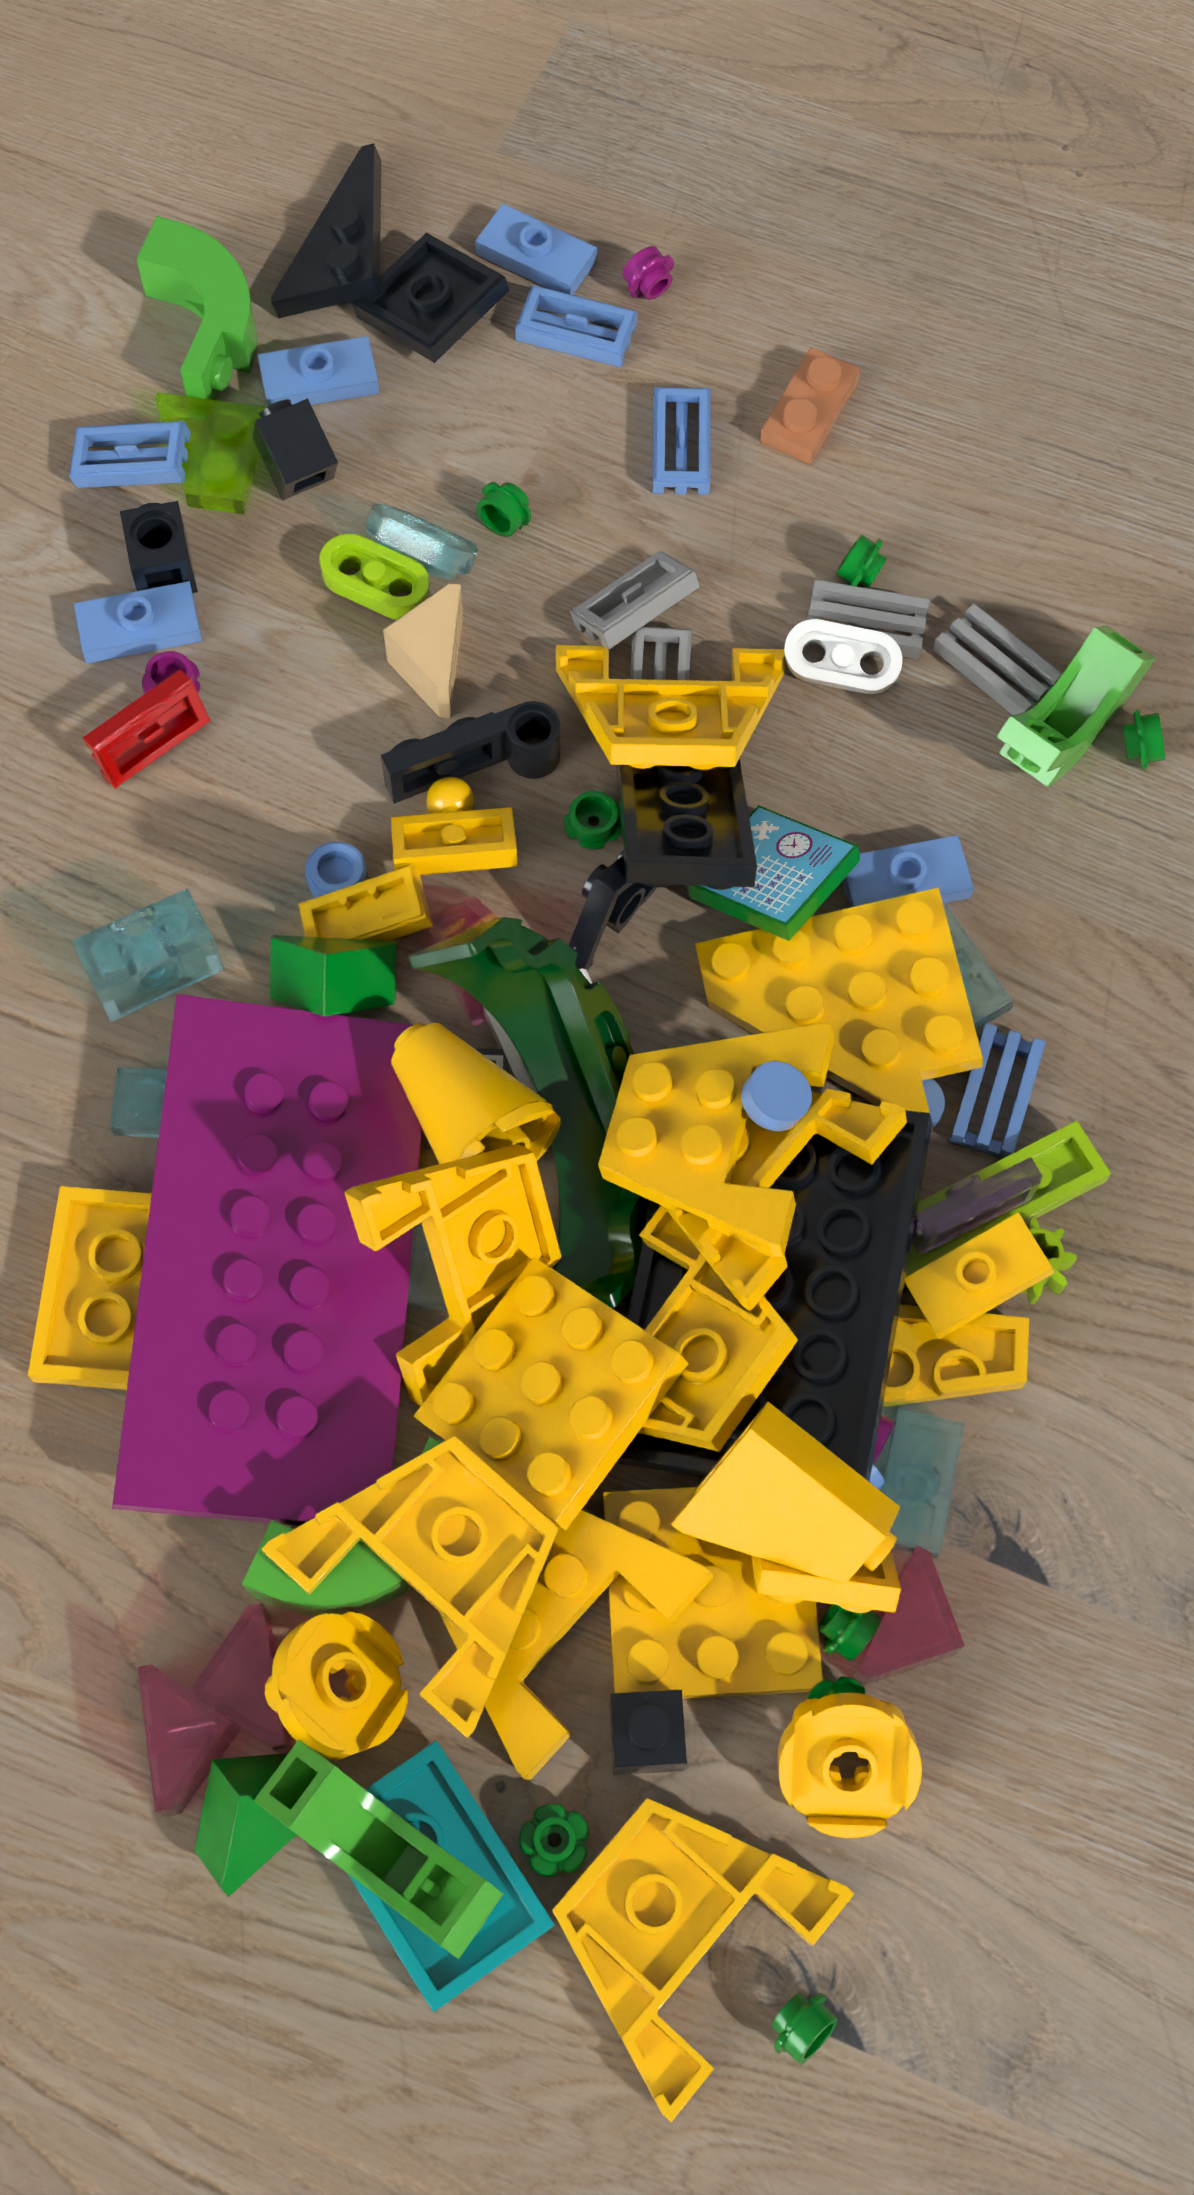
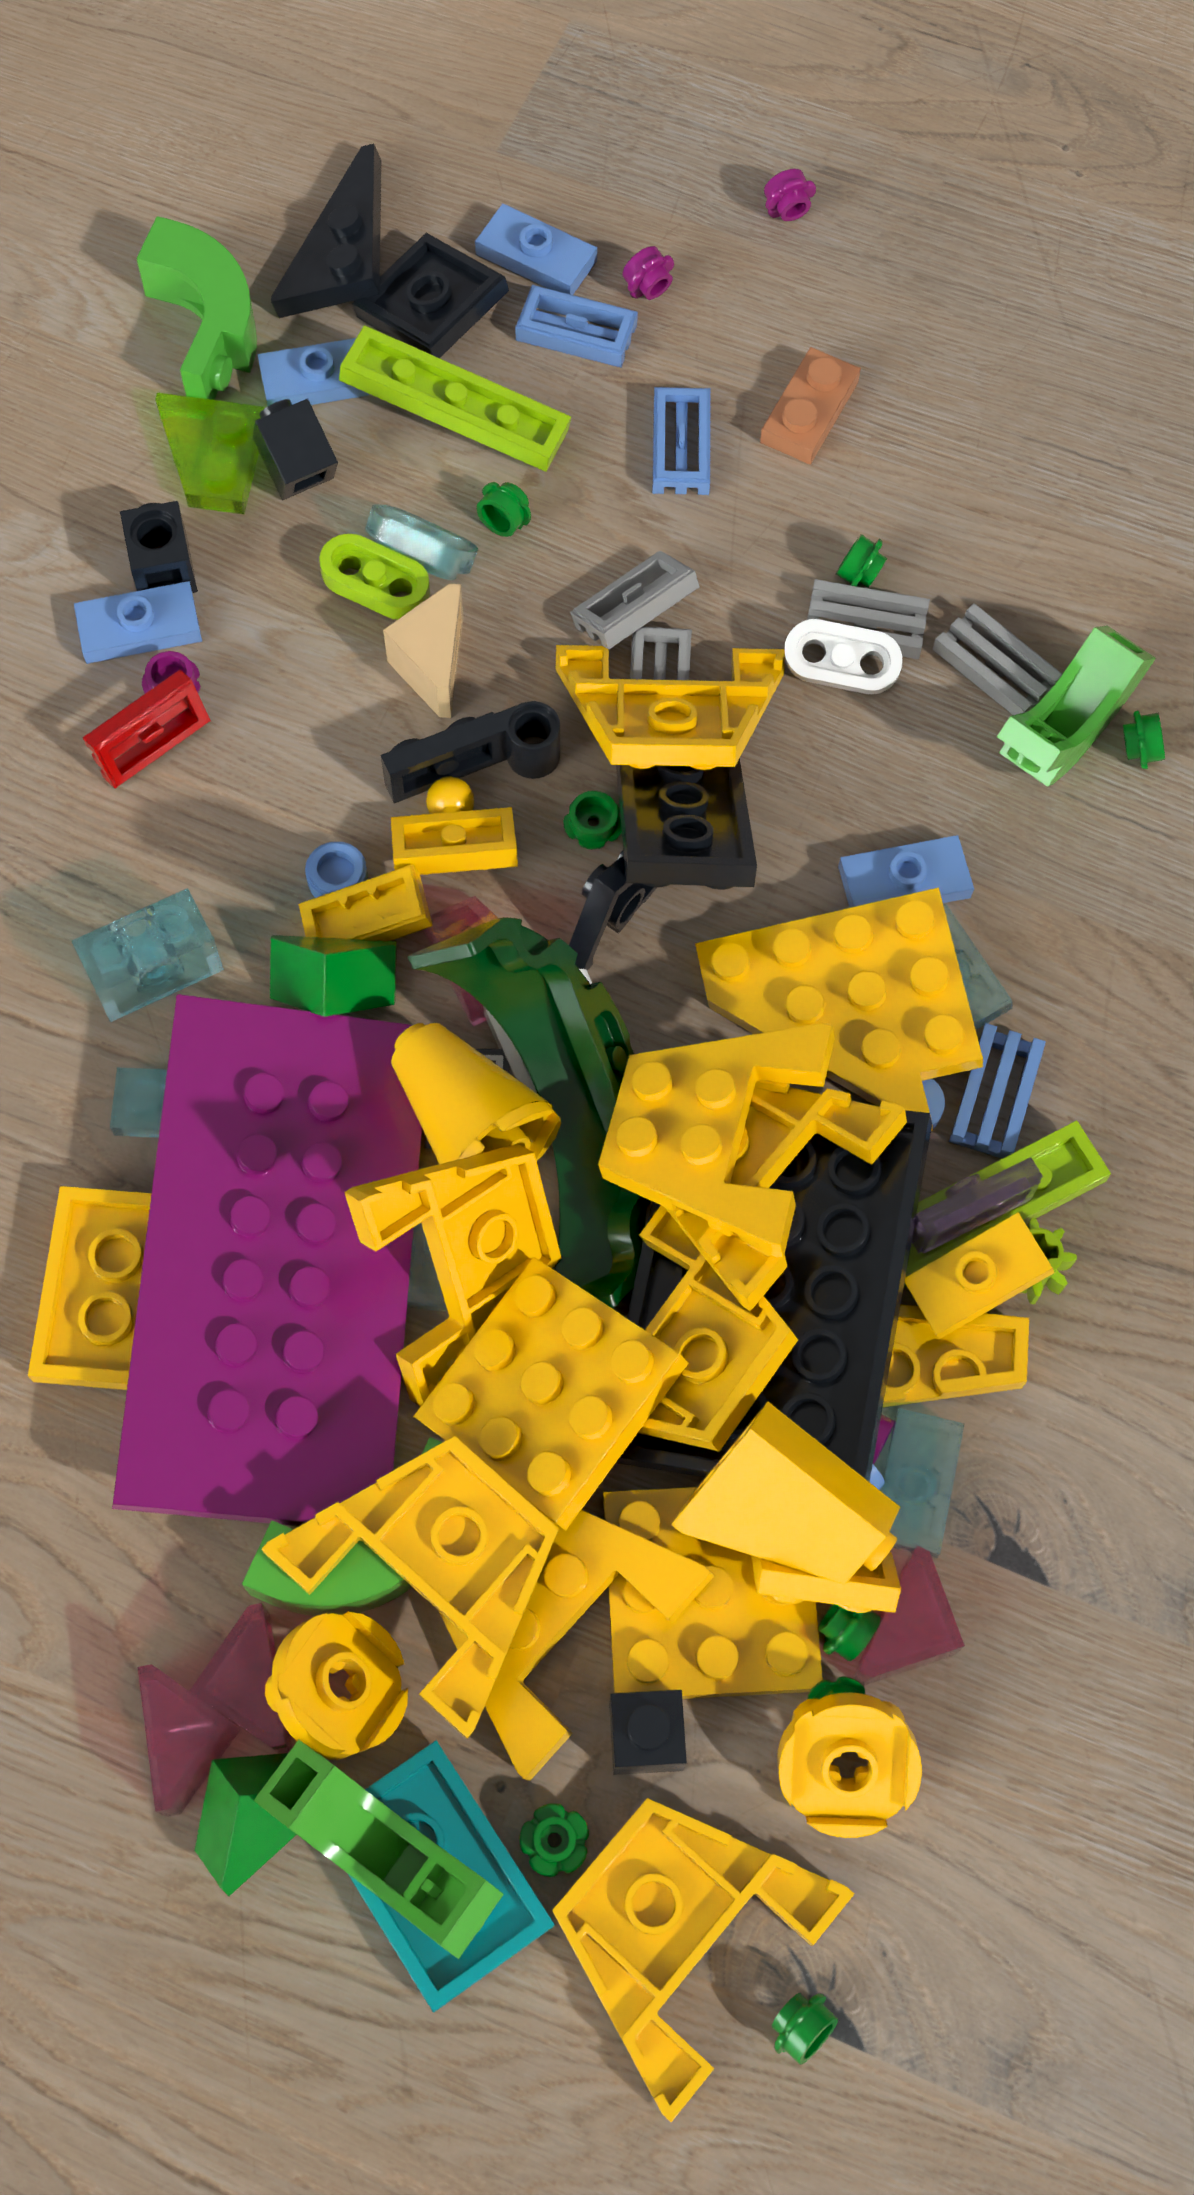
medium blue tile [69,421,191,488] -> none
tile [687,805,860,941] -> none
medium blue tile [741,1061,812,1131] -> none
none -> lime plate [339,325,571,472]
none -> magenta plate [764,169,816,221]

